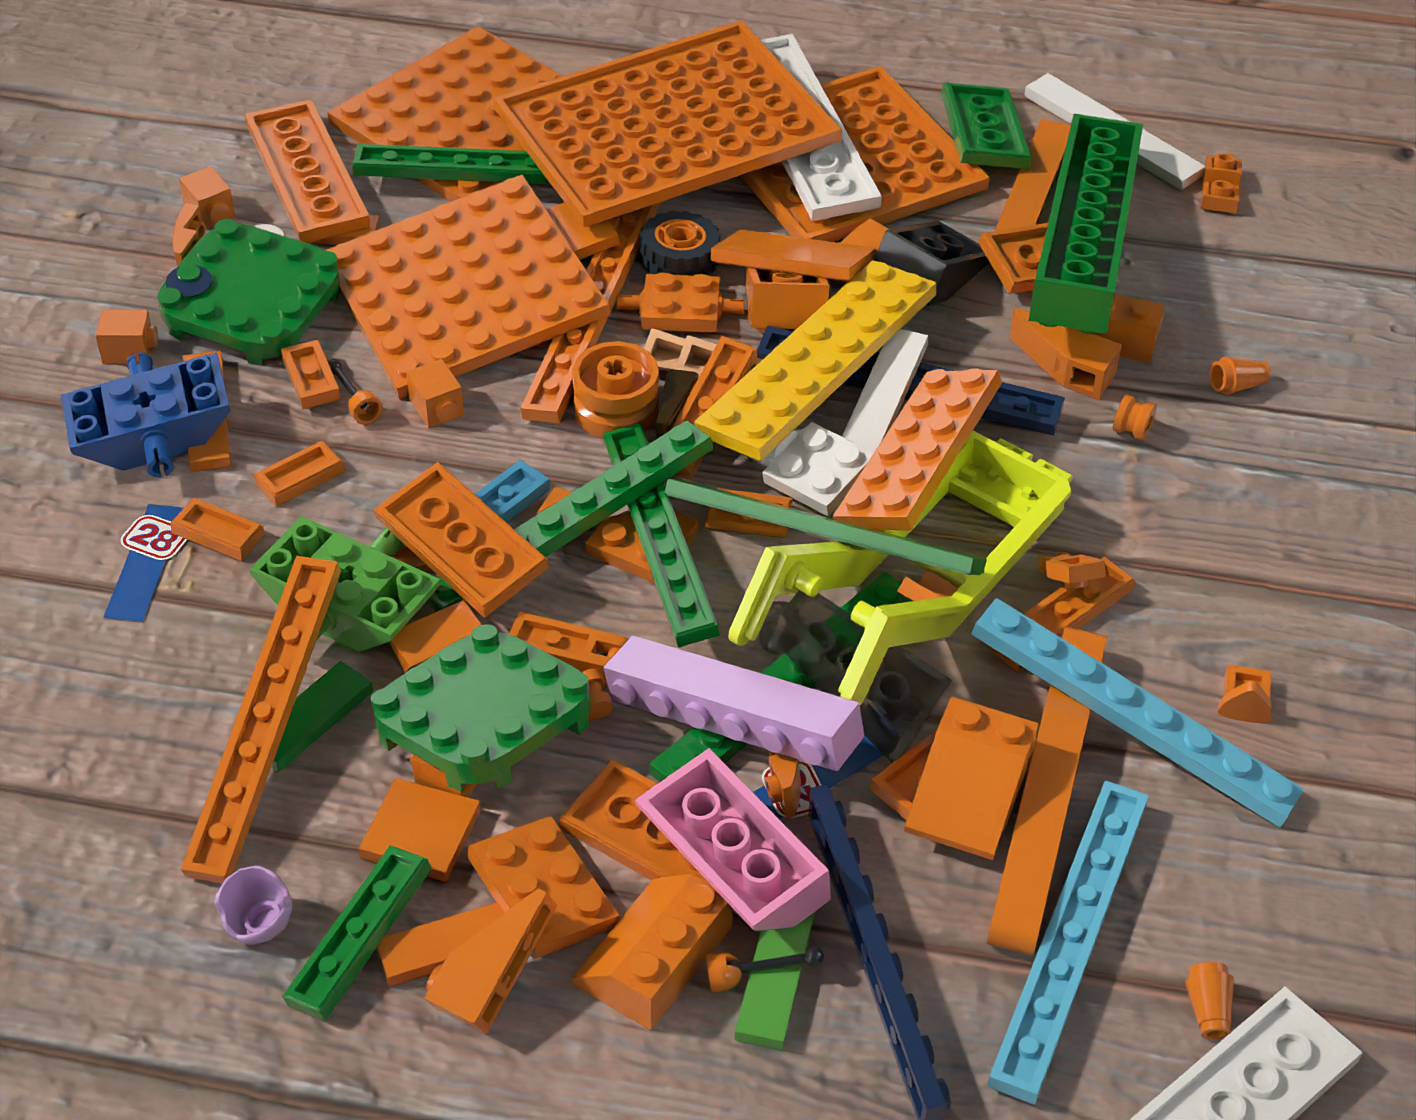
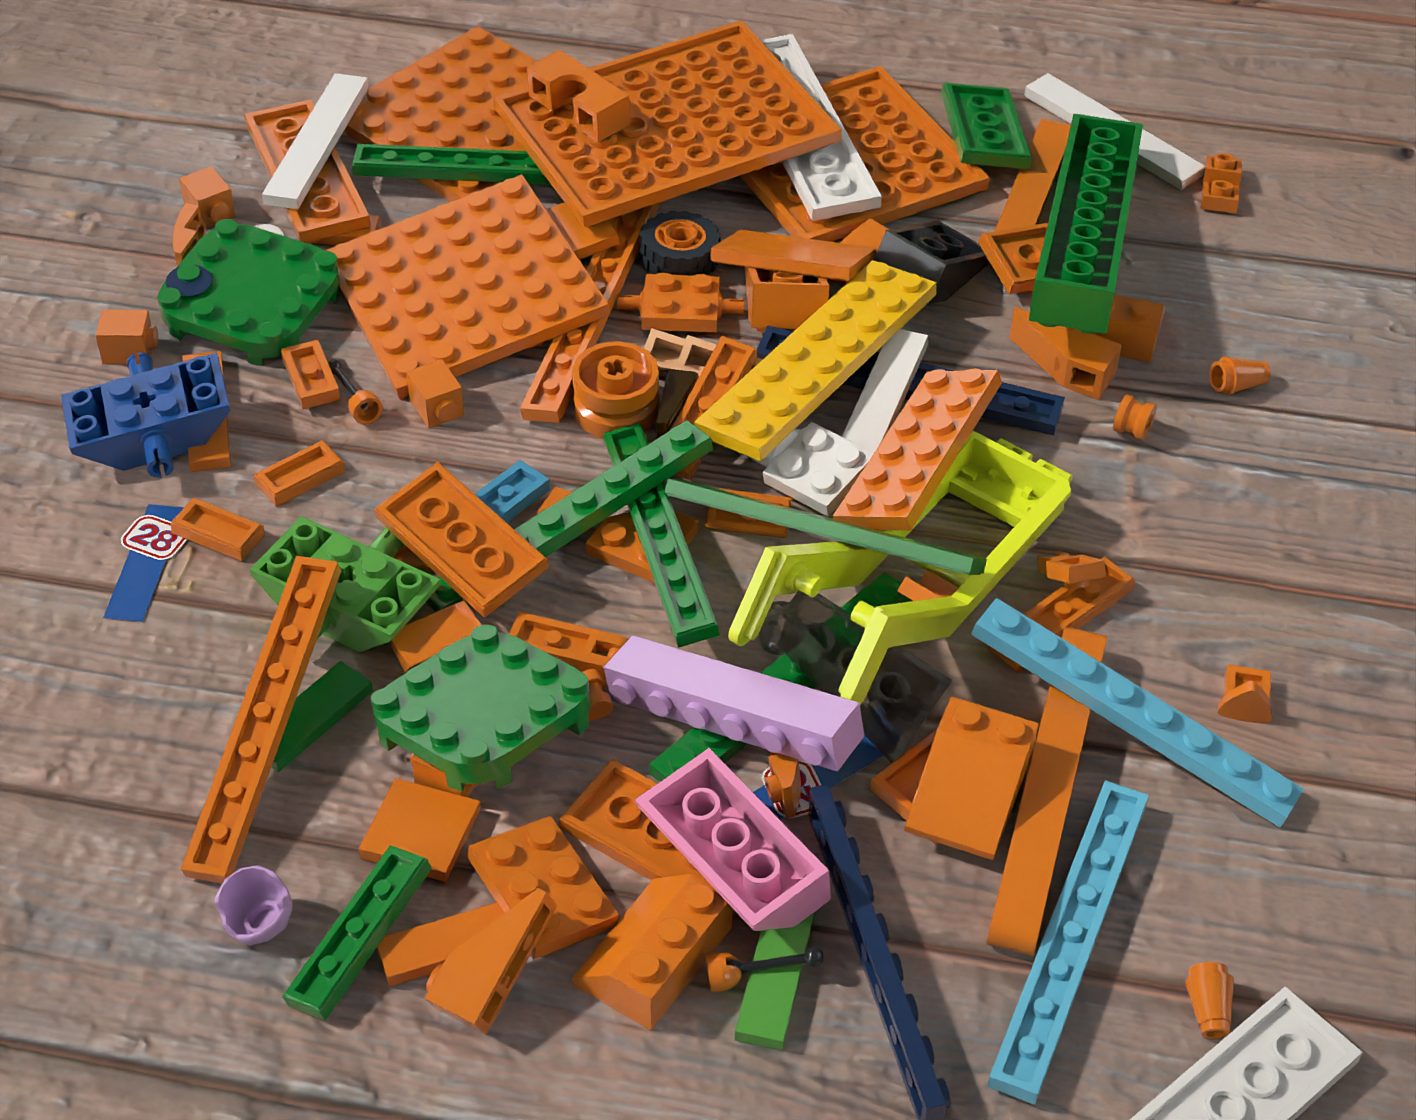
none -> white tile [262,73,369,209]
none -> orange arch [527,49,631,143]

